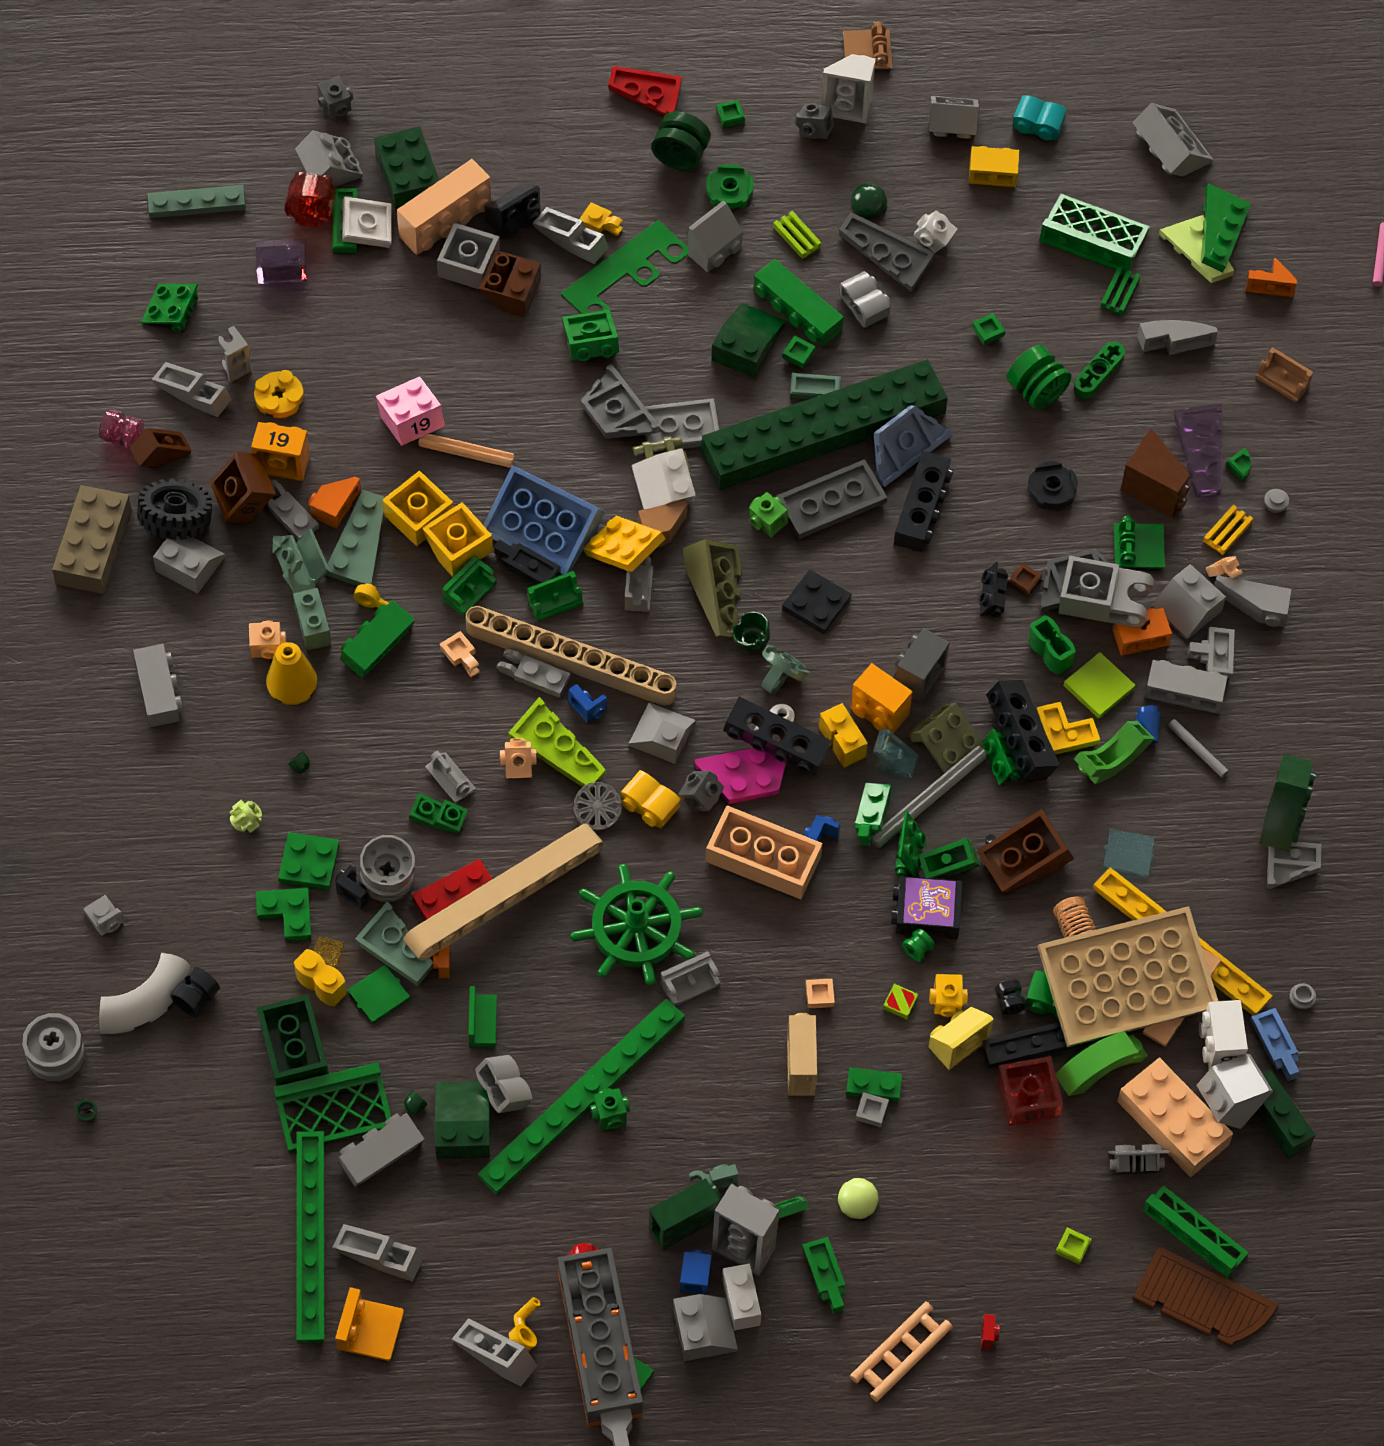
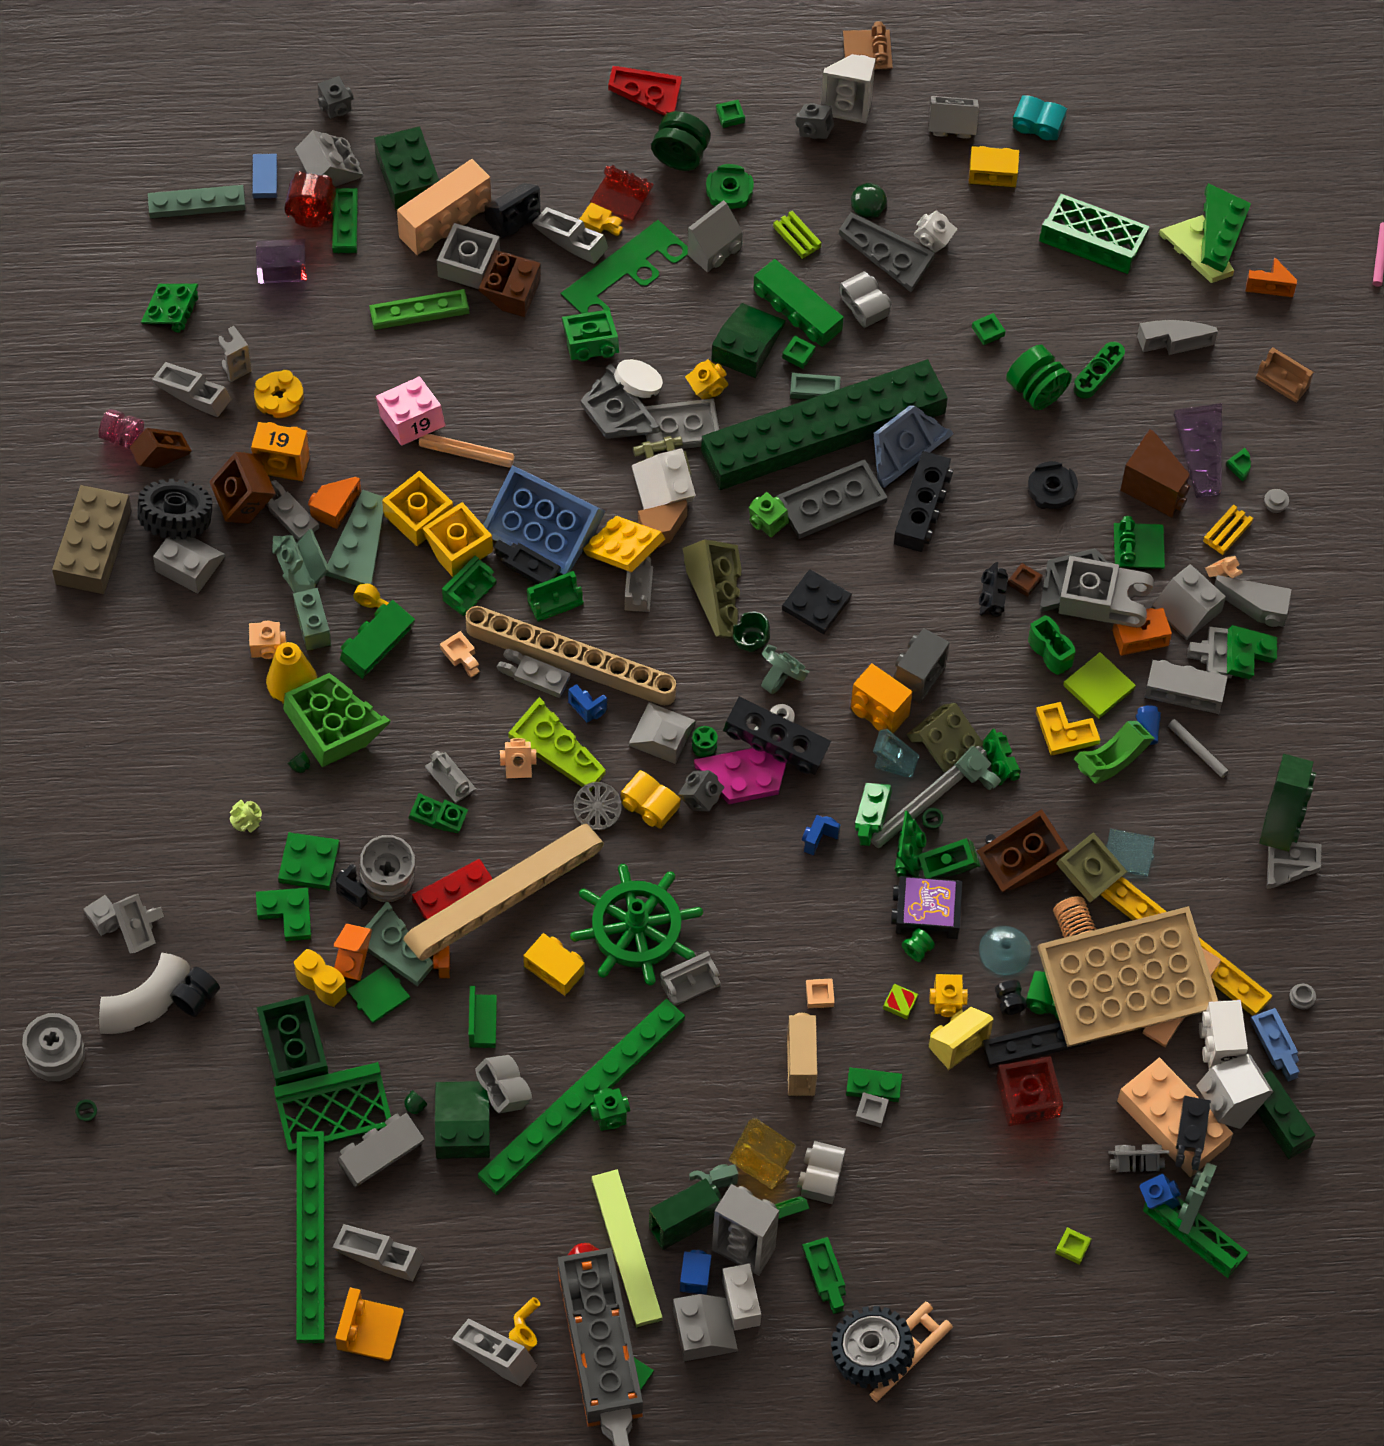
light grey brick [133,644,183,727] -> none
clear yellow tile [313,936,344,969] -> none
white tile [343,197,391,248] -> none
light nougat brick [706,806,823,899] -> none
yellow piece [819,703,868,767] -> none
yellowish green hair [838,1178,879,1219] -> none
red plate [981,1314,1000,1350] -> none
black brick [986,680,1060,780] -> none
bright green arch [1055,1031,1148,1096] -> none
green tile [1100,266,1141,316] -> none
light grey slope [1132,103,1214,177] -> none
reddish brown piece [1133,1246,1278,1346] -> none
none -> light grey hinge [112,894,164,953]
none -> medium blue tile [253,154,277,198]
none -> bright green wedge [283,673,391,767]
none -> orange slope [333,924,372,981]
none -> bright green tile [369,289,469,330]
none -> yellow brick [523,933,584,996]
none -> clear red hinge [590,165,654,221]
none -> yellowish green tile [592,1169,662,1327]
none -> white tile [614,359,663,398]
none -> yellow brick [685,359,729,400]
none -> green wheel [692,726,718,758]
none -> clear yellow bracket [729,1118,795,1190]
none -> light grey brick [797,1141,846,1204]
none -> wheel [831,1306,915,1389]
none -> dark green hinge [922,808,943,830]
none -> sand green plate [954,746,1001,790]
none -> clear light blue dish [979,926,1031,975]
none -> olive tile [1056,832,1127,903]
none -> blue bracket [1139,1174,1181,1209]
none -> black hinge [1175,1096,1211,1170]
none -> sand green wing [1178,1162,1217,1234]
none -> green plate [1227,625,1277,680]

